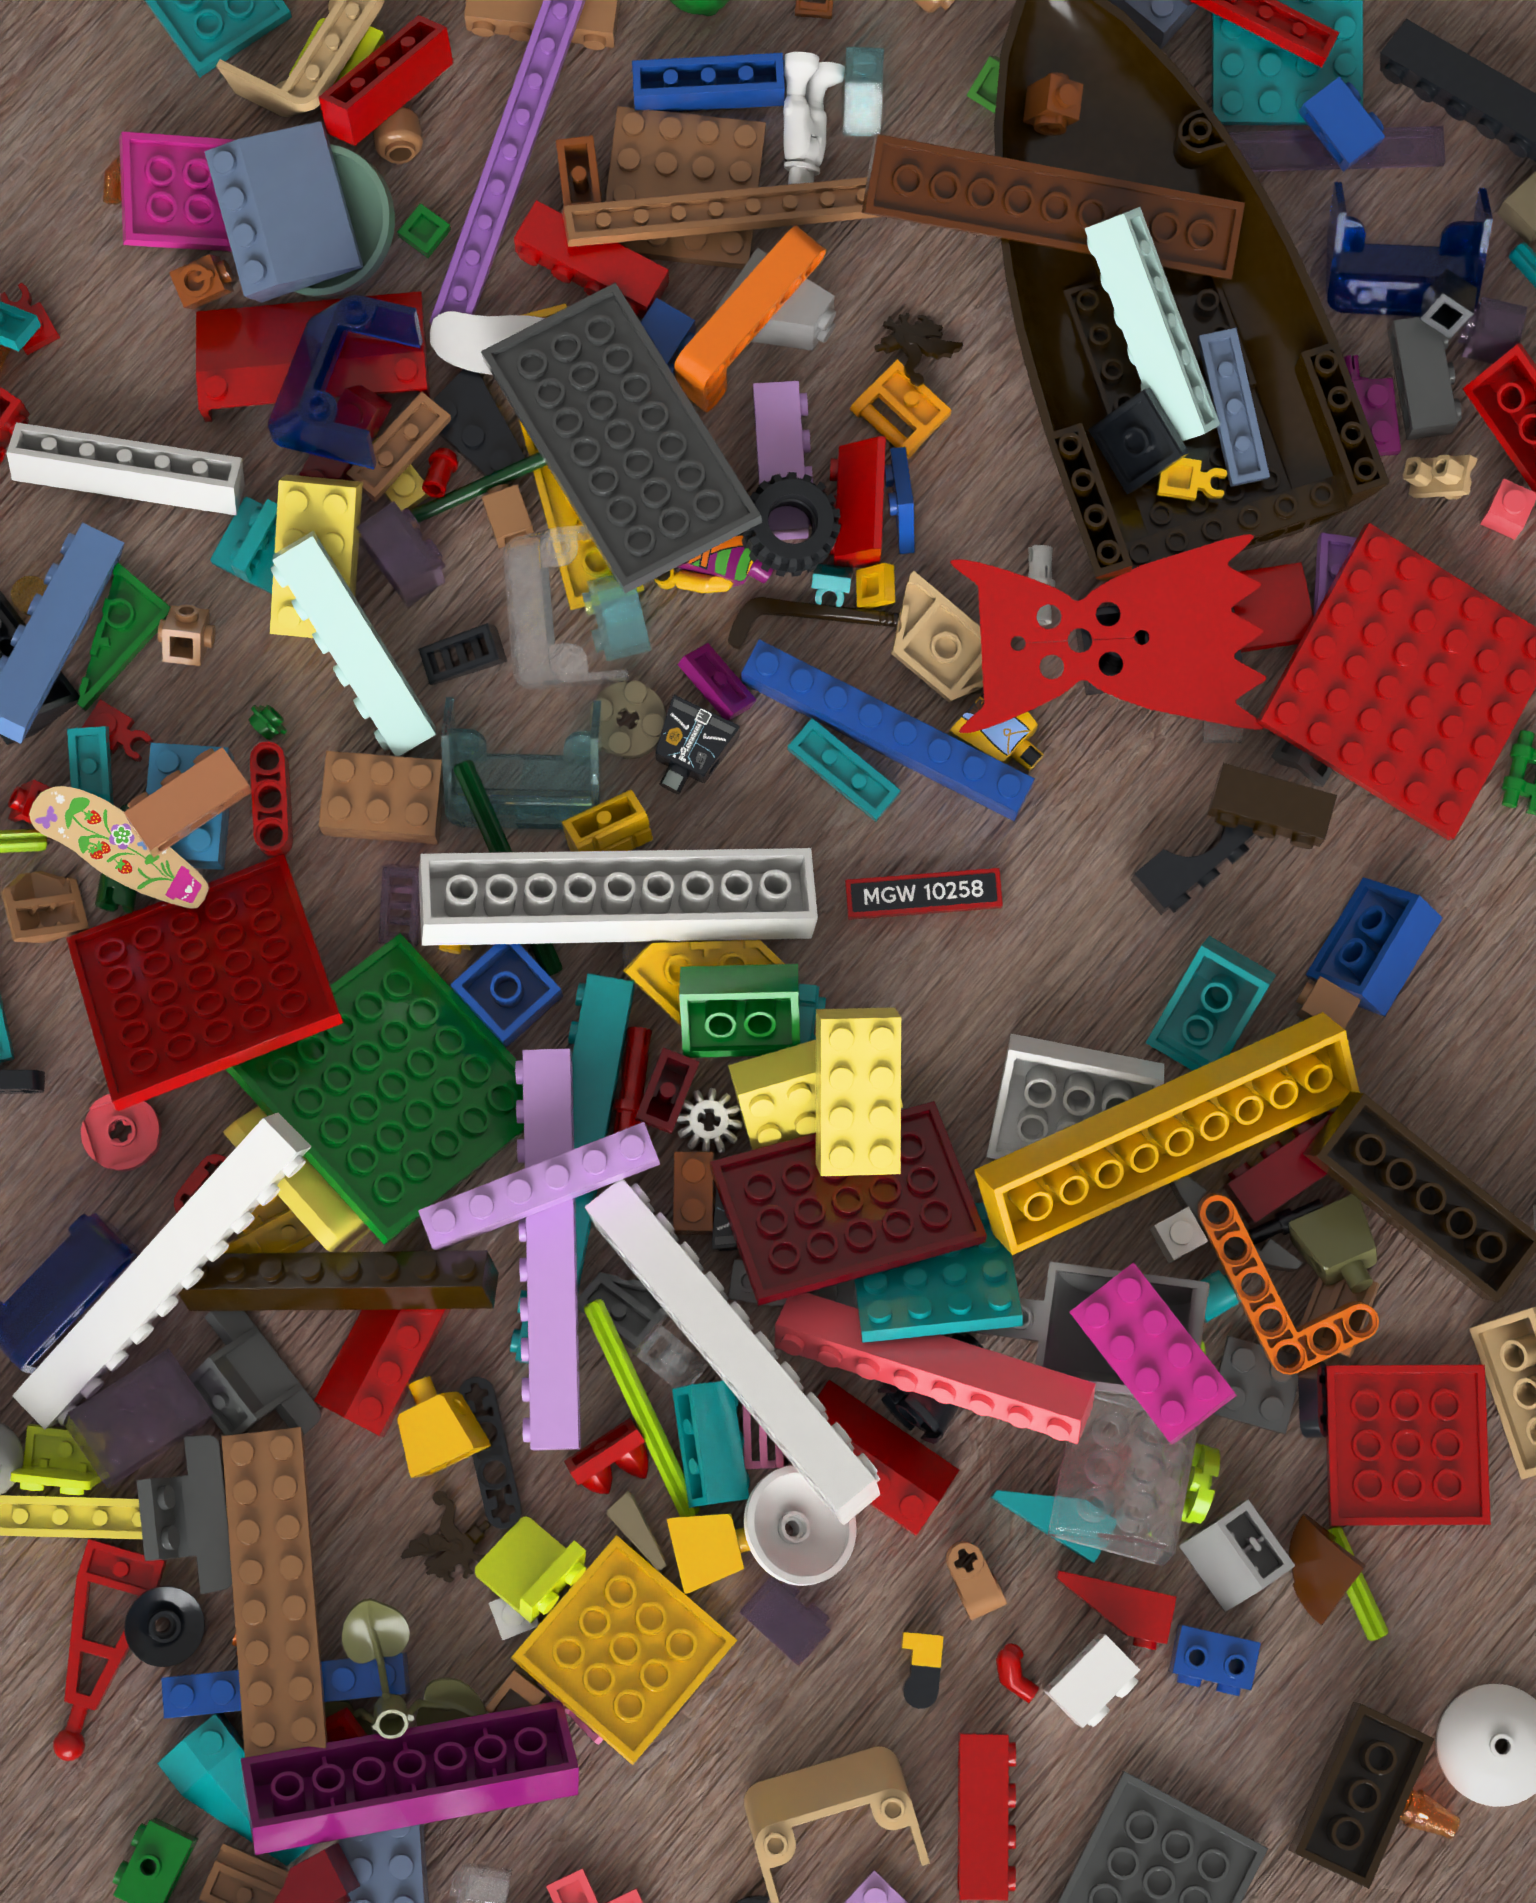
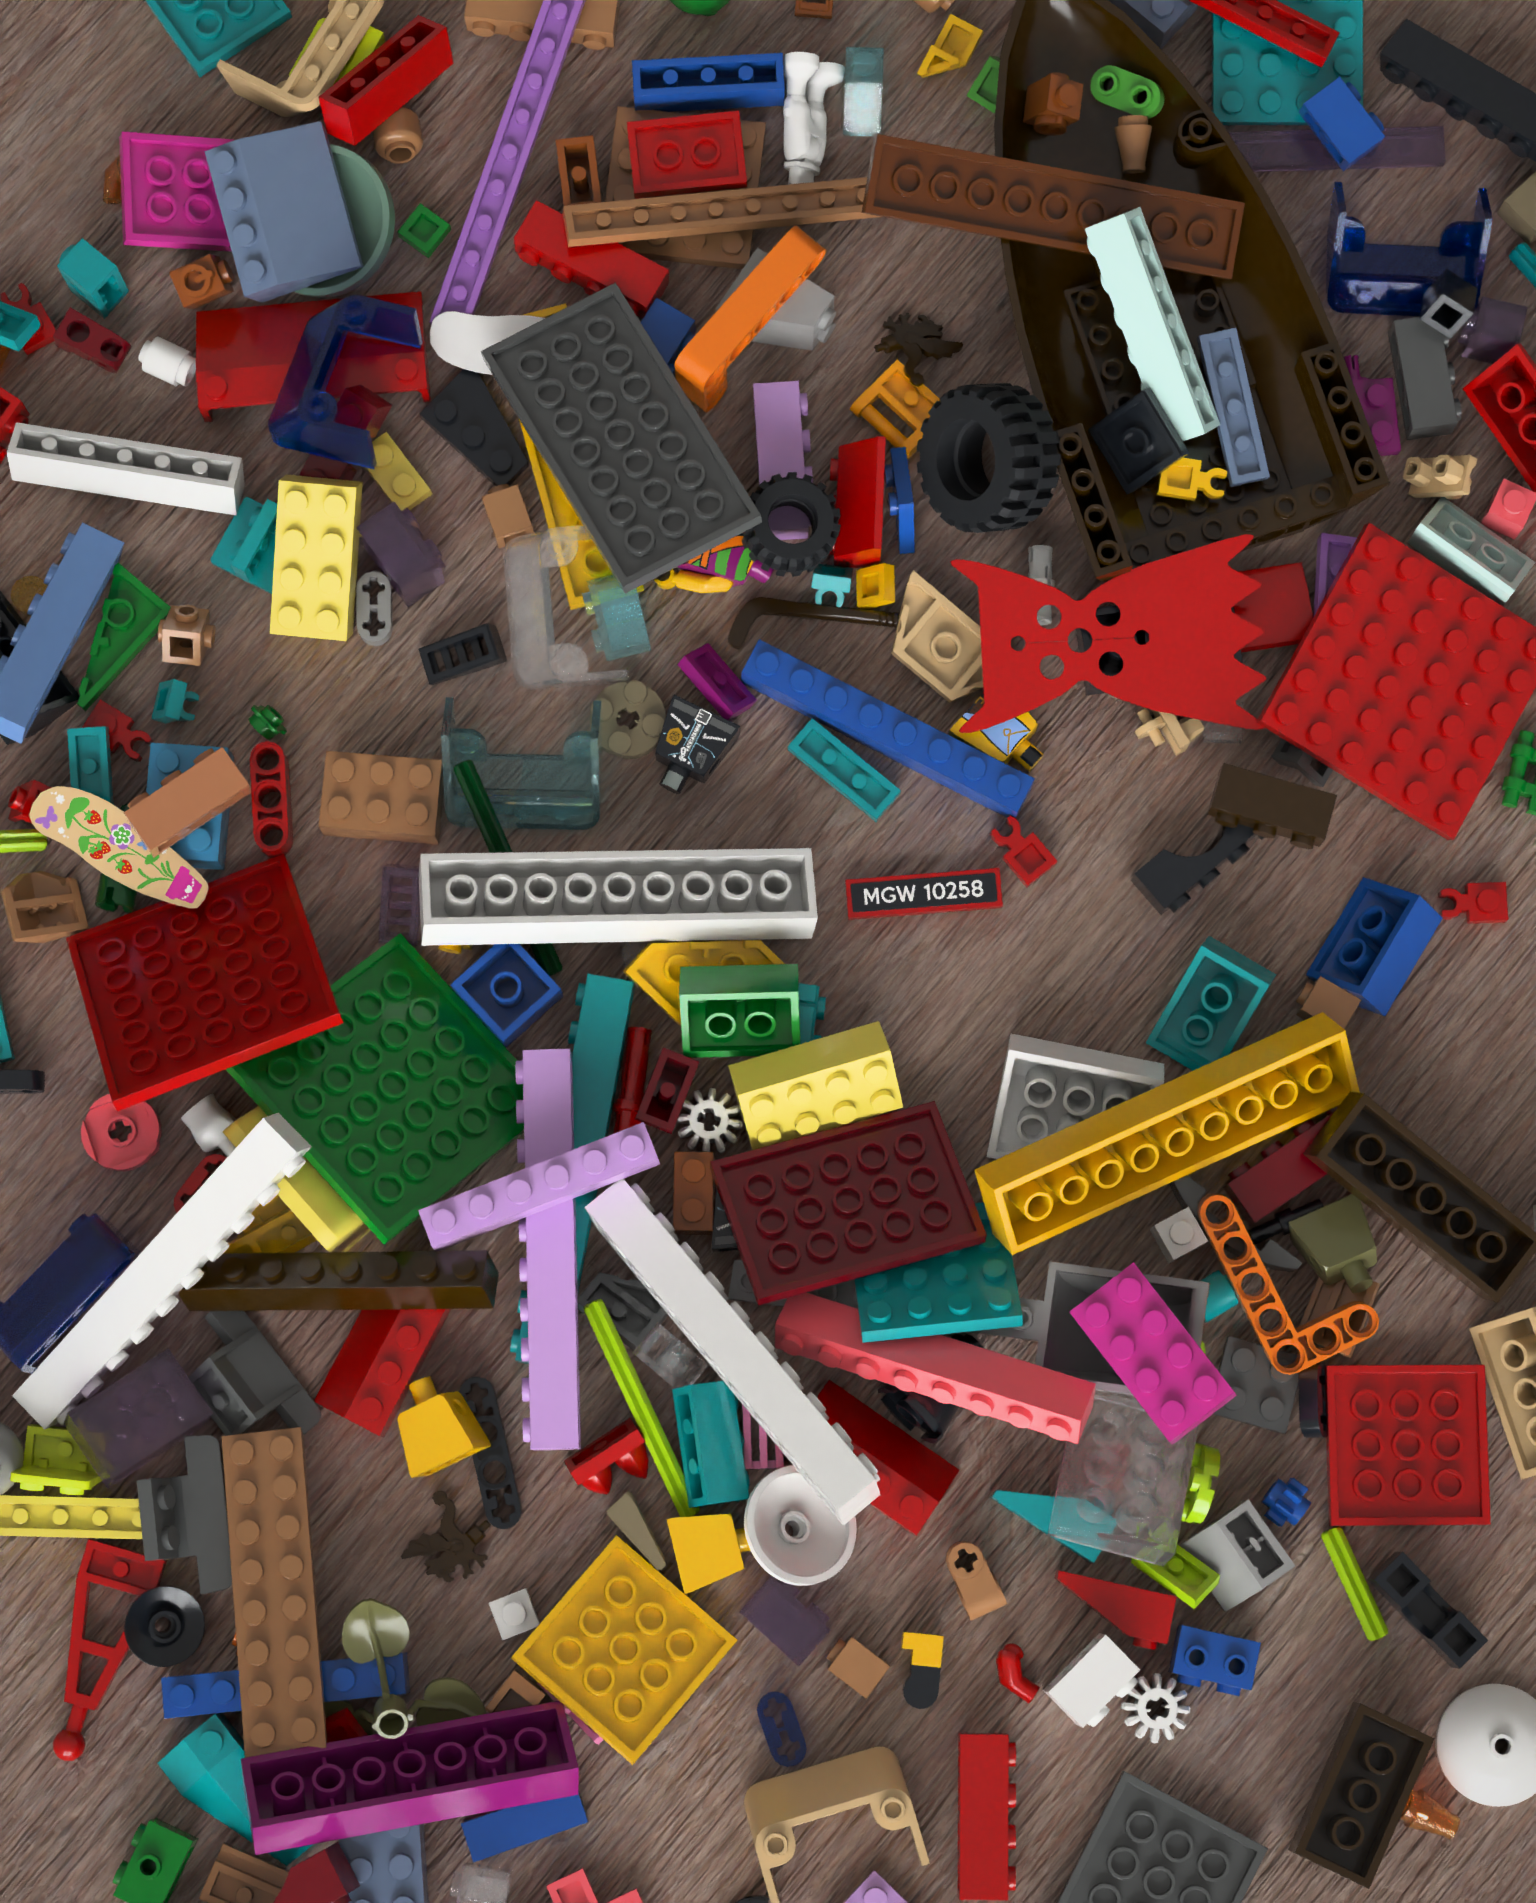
light aqua brick [270,530,436,756] -> none
medium nougat plate [346,392,451,502] -> none
dark green bar [408,452,547,525] -> none
red pin [422,448,458,498] -> none
neon yellow bracket [475,1516,586,1623] -> none
yellow brick [562,789,653,852] -> none
light yellow brick [816,1008,901,1176] -> none
reddish brown brick [1289,1513,1366,1626] -> none
none -> dark red leg [53,307,132,373]
none -> teal brick [57,238,129,319]
none -> white brick [139,336,196,387]
none -> teal tile [151,679,199,724]
none -> white piece [181,1094,236,1157]
none -> light grey beam [356,571,393,646]
none -> blue tile [461,1790,589,1863]
none -> red plate [627,110,747,199]
none -> clear blue beam [757,1691,807,1767]
none -> medium nougat brick [826,1637,890,1699]
none -> yellow slope [917,14,984,78]
none -> black tyre [917,383,1061,533]
none -> red plate [990,816,1058,888]
none -> bright green plate [1091,65,1165,119]
none -> medium nougat cone [1114,115,1152,173]
none -> white gear [1121,1673,1190,1743]
none -> lime plate [1131,1530,1220,1609]
none -> tan hips [1135,708,1204,756]
none -> blue gear [1261,1478,1311,1527]
none -> black arch [1367,1551,1489,1669]
none -> light aqua slope [1408,497,1535,606]
none -> red plate [1438,882,1508,924]

